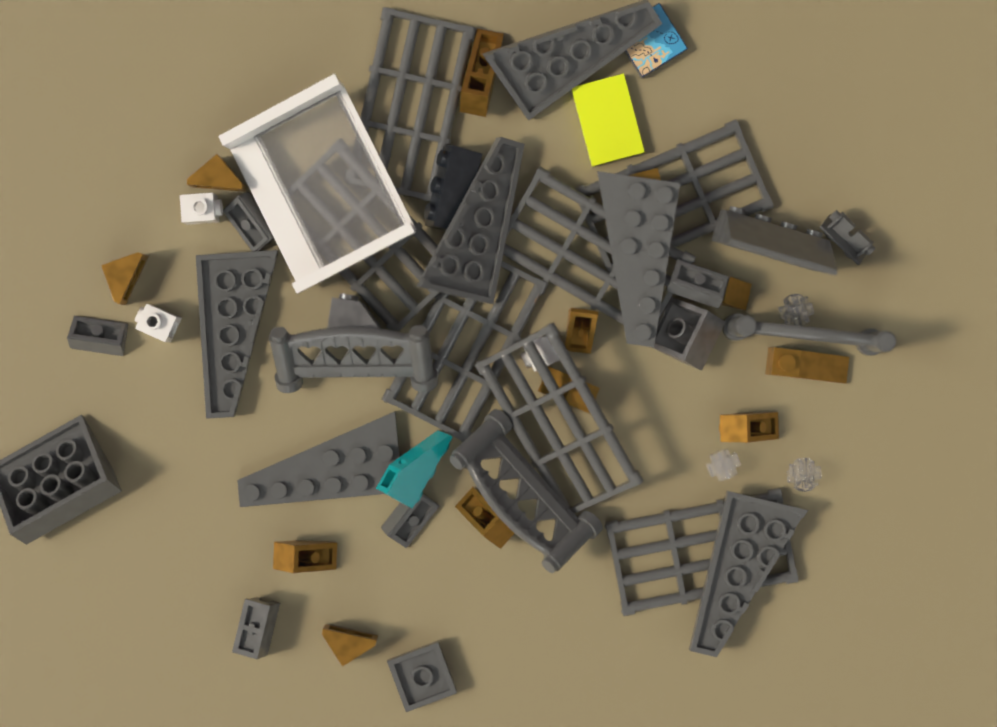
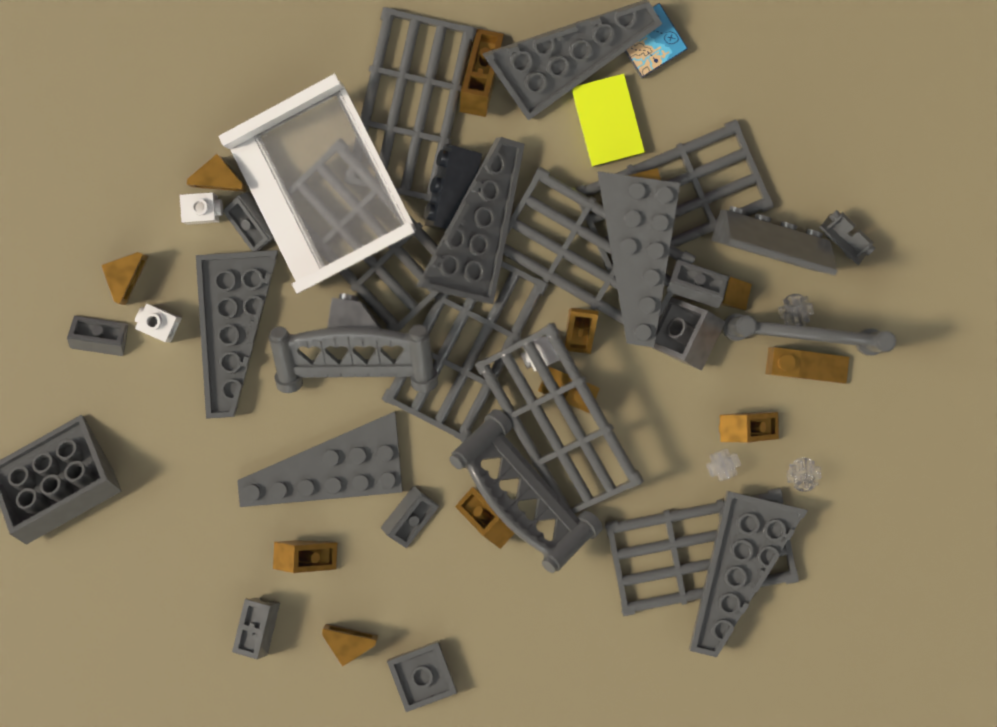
teal slope [376,430,453,509] -> none

